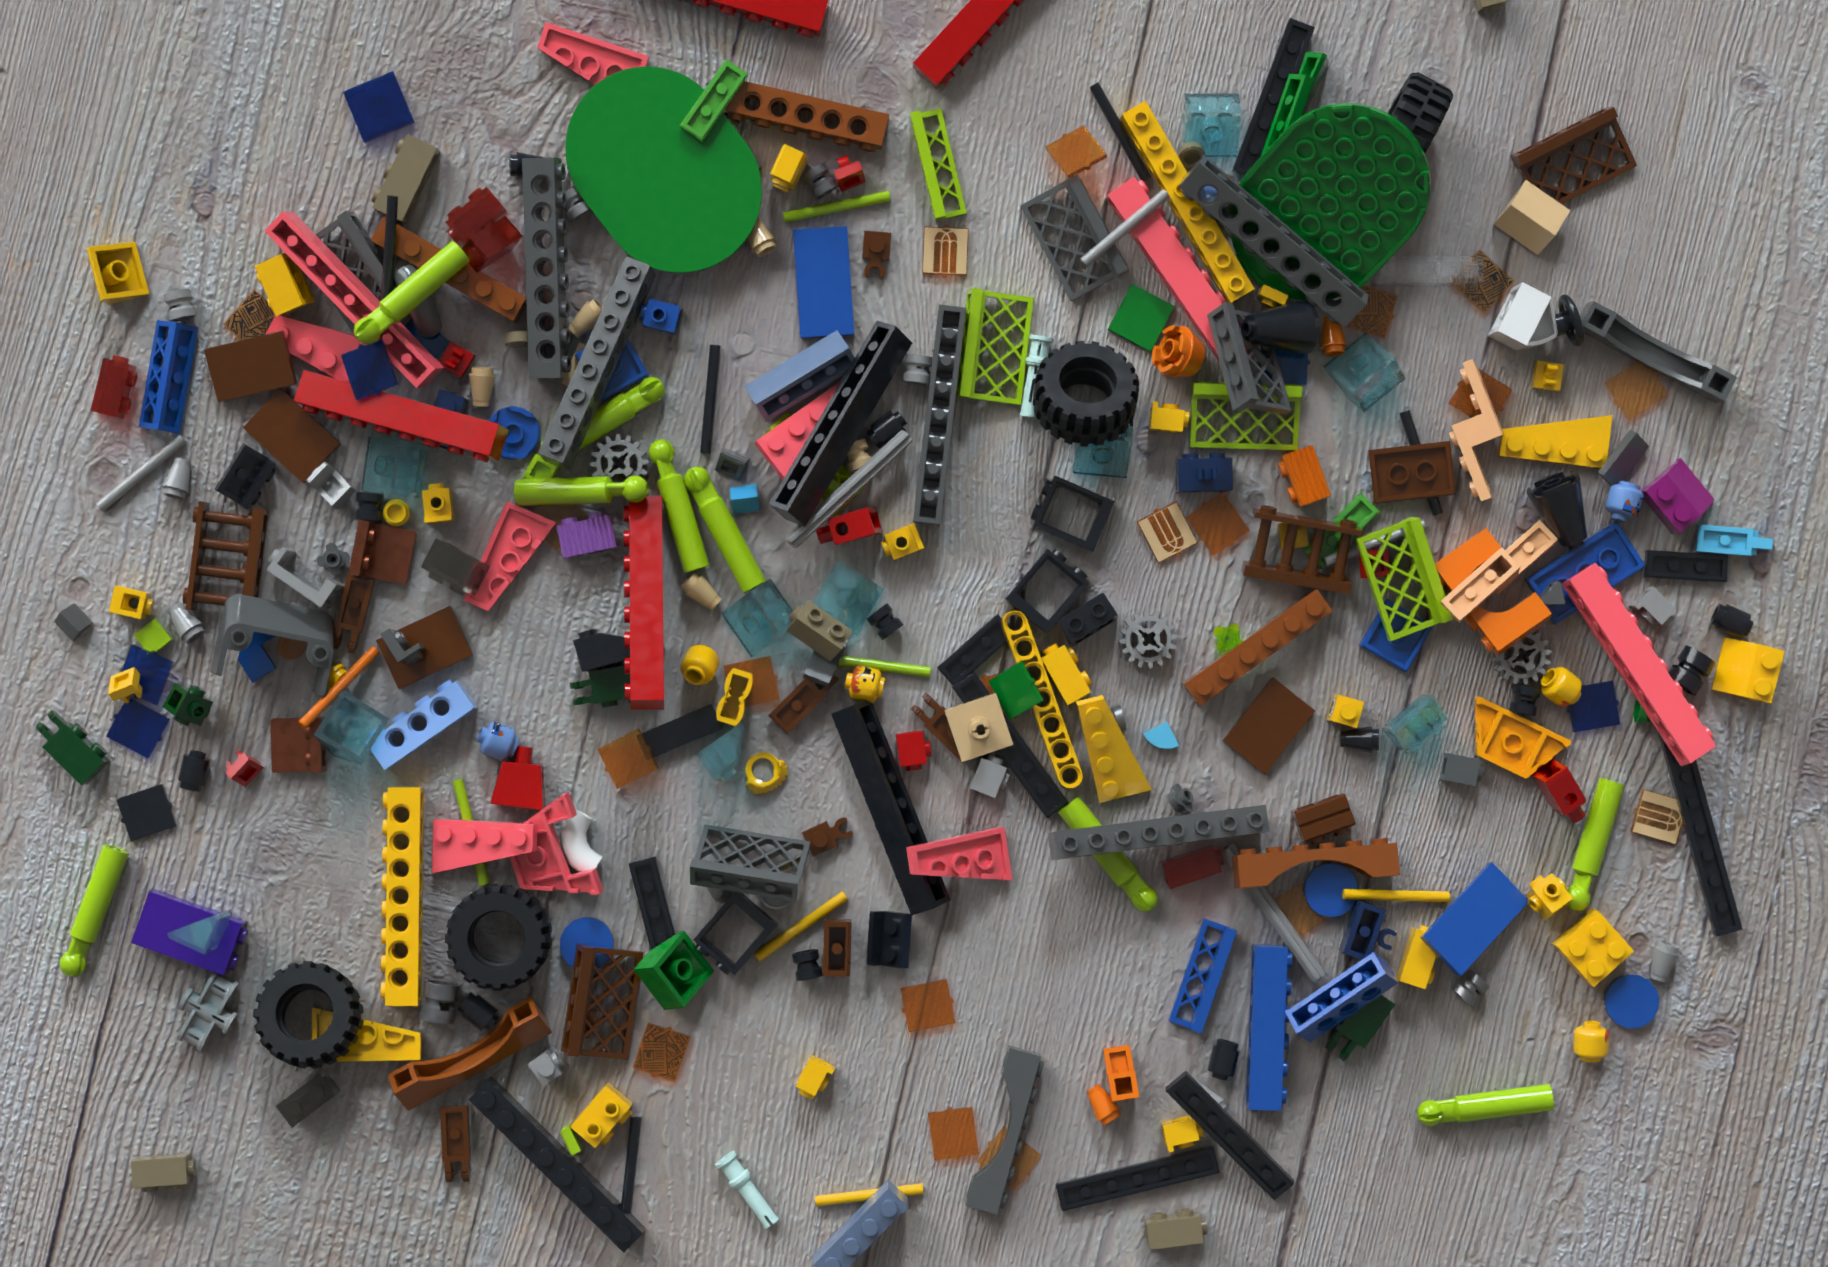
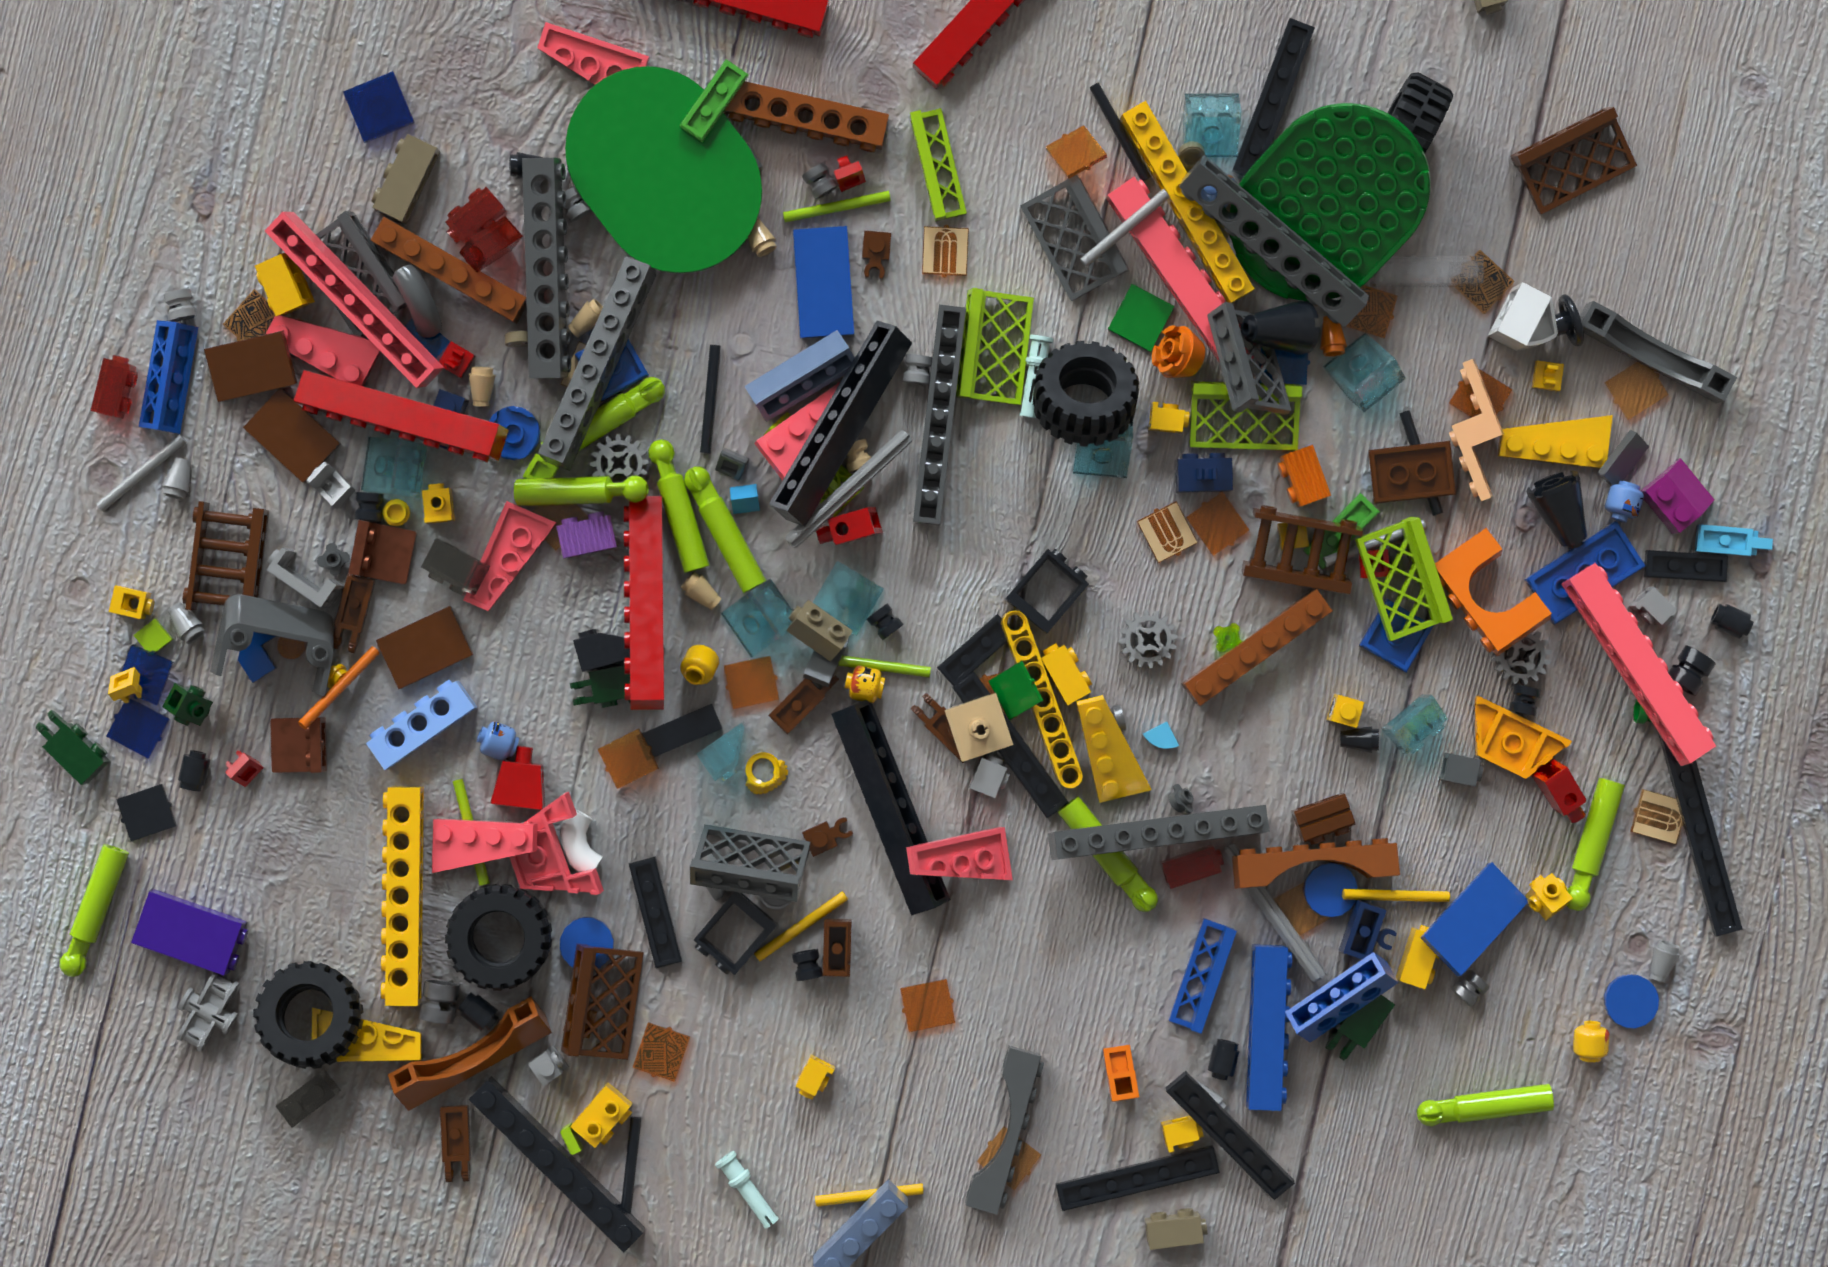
dark grey slope [54,603,93,641] -> none
yellow slope [86,242,150,305] -> none
dark tan brick [131,1153,197,1192] -> none
clear light blue slope [167,910,232,955] -> none
black bracket [215,443,276,510] -> none
clear light blue slope [314,690,389,765] -> none
clear blue piece [341,339,398,400] -> none
lime piece [354,241,470,344] -> none
dark grey bracket [380,628,426,665] -> none
black bar [381,195,398,300] -> none
green slope [633,931,714,1010] -> none
blue brick [639,299,682,335] -> none
yellow brick [716,668,754,726] -> none
yellow brick [769,144,808,193] -> none
black brick [866,410,908,449] -> none
black bracket [867,911,912,969] -> none
yellow brick [881,523,924,560] -> none
red brick [896,730,932,771] -> none
clear orange piece [928,1106,979,1160] -> none
black window [1030,476,1115,552] -> none
black bracket [1058,593,1118,647] -> none
orange cone [1086,1084,1121,1126] -> none
reddish brown tile [1222,677,1315,774] -> none
yellow plate [1256,285,1289,308] -> none
green wedge [1261,52,1329,156] -> none
light nougat bracket [1440,520,1558,623] -> none
tan slope [1494,180,1570,255] -> none
dark grey slope [1539,581,1565,605] -> none
yellow head [1541,667,1582,707] -> none
yellow brick [1551,908,1634,987] -> none
clear blue piece [1566,681,1620,732] -> none
yellow slope [1711,637,1785,704] -> none

